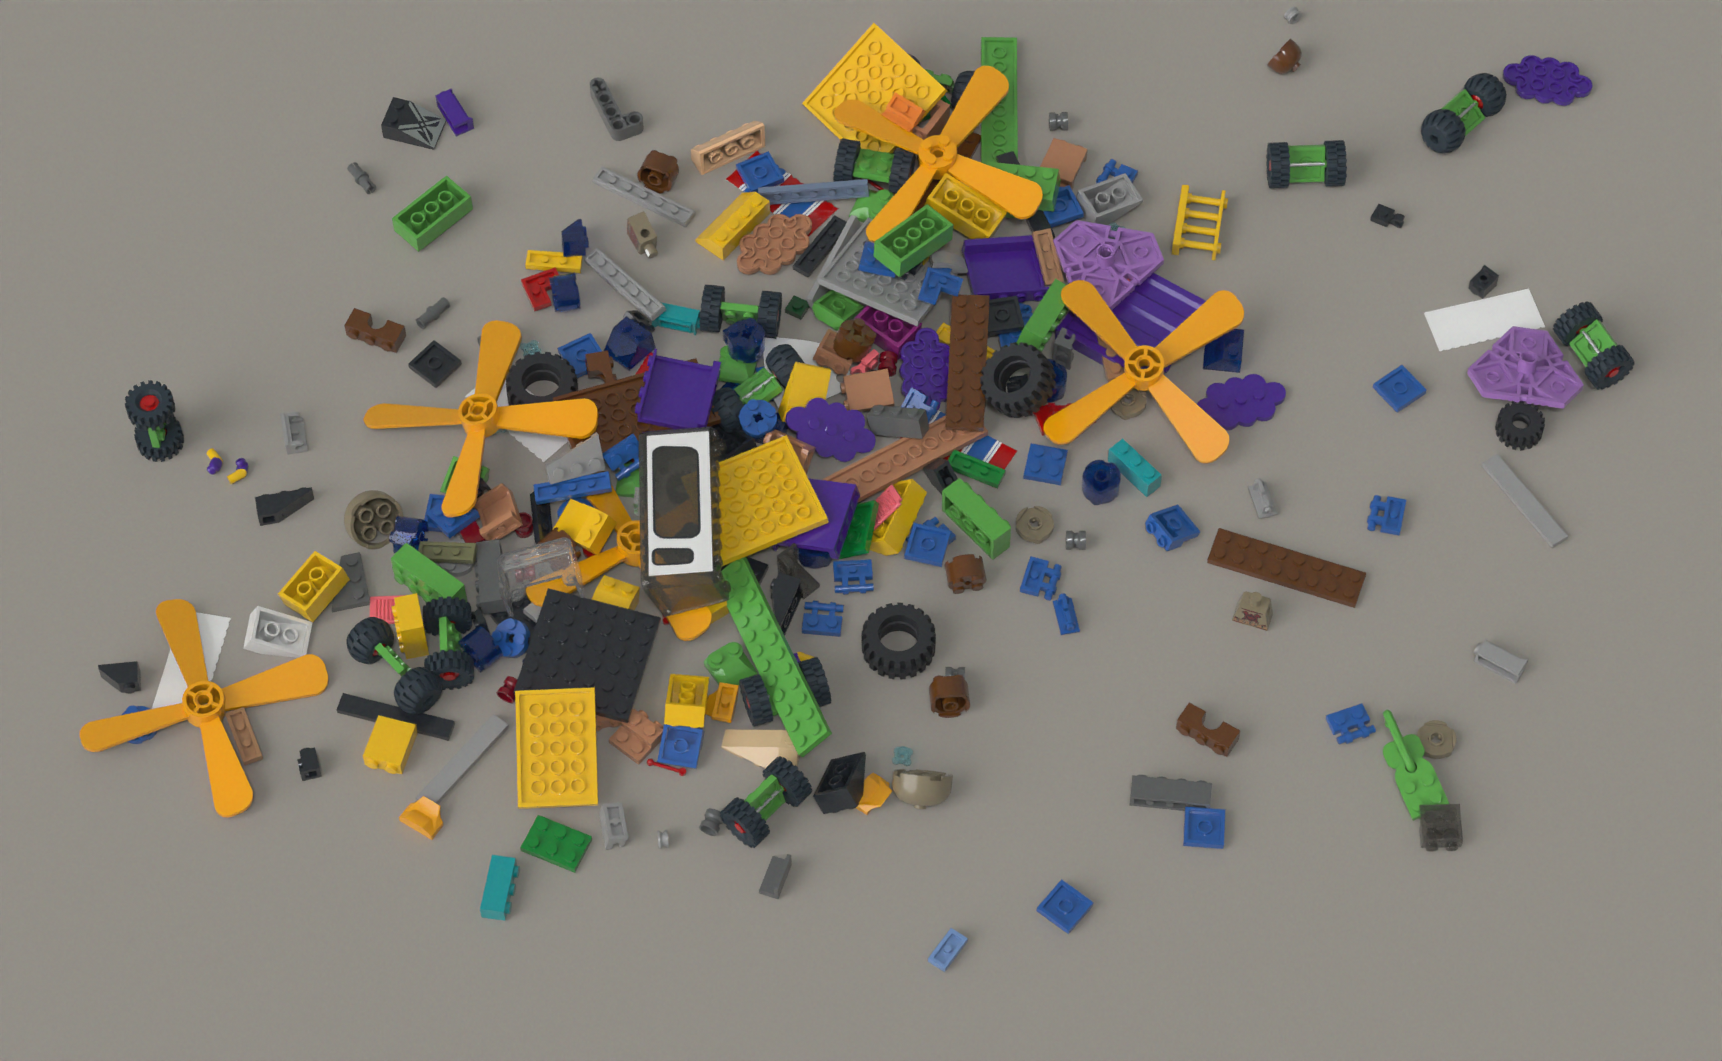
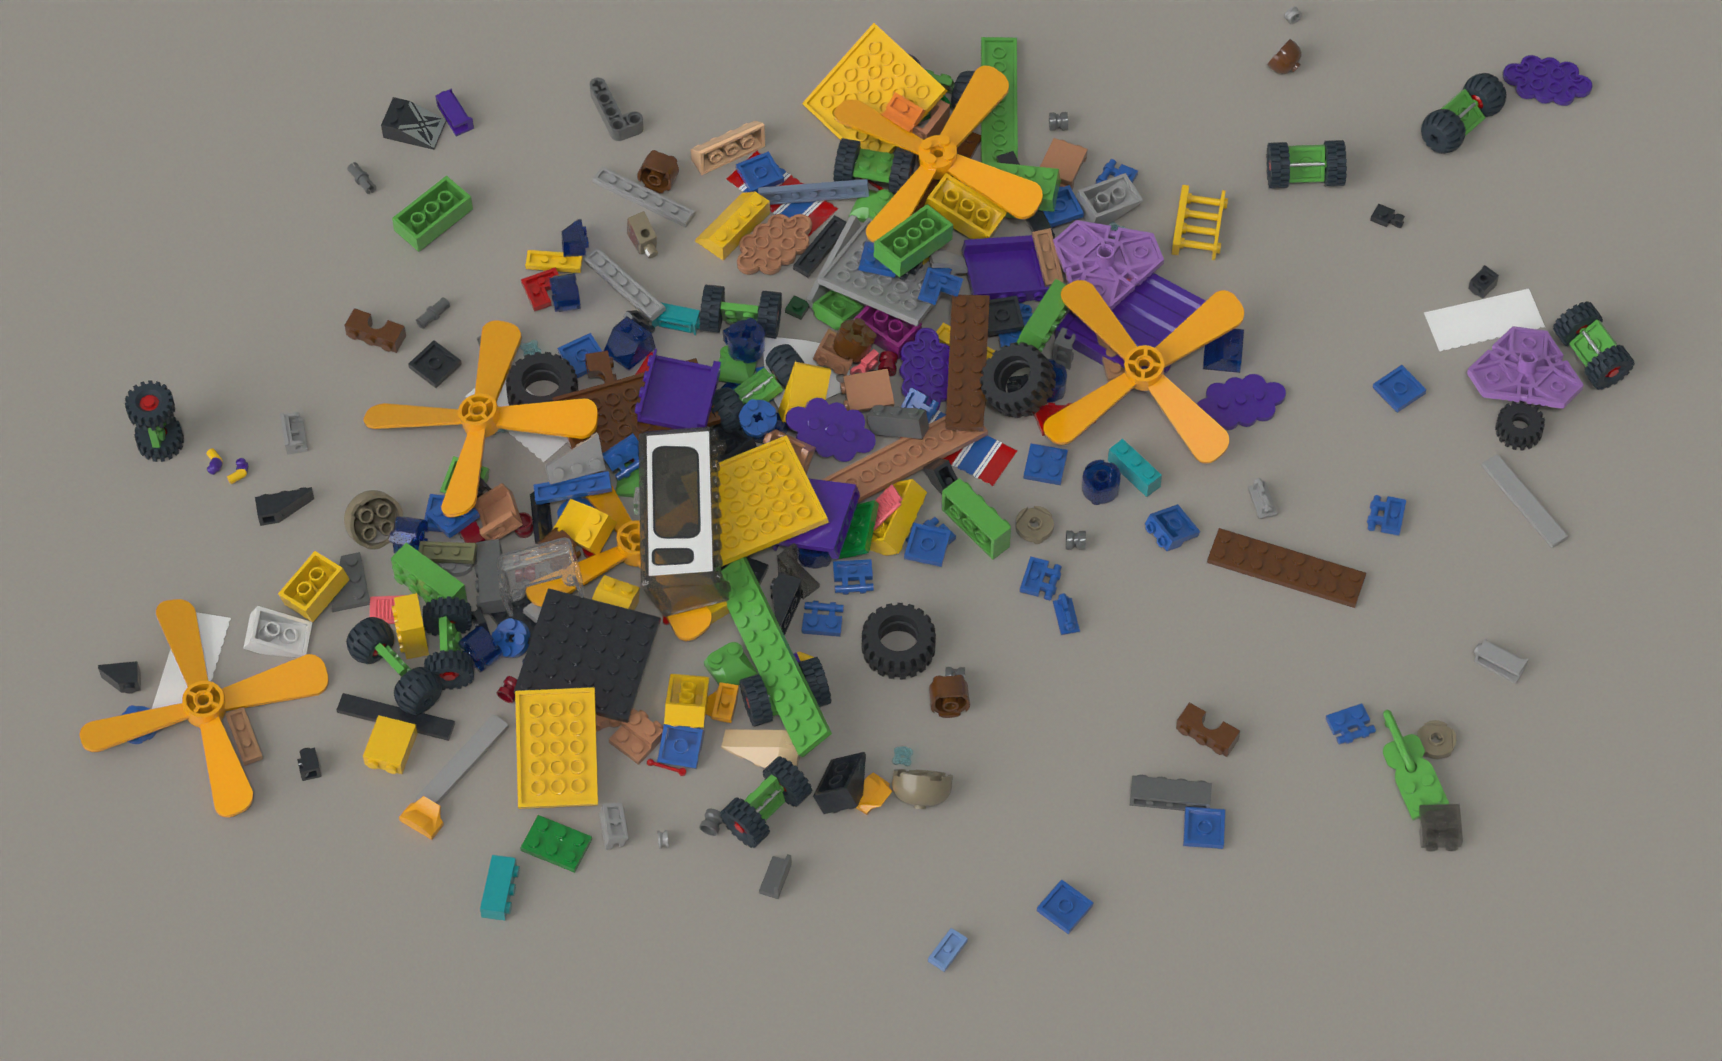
reddish brown brick [945,554,987,594] -> none
green plate [948,450,1006,489] -> none
dark tan plate [1111,388,1147,420] -> none
dark tan torso [1232,591,1273,631] -> none

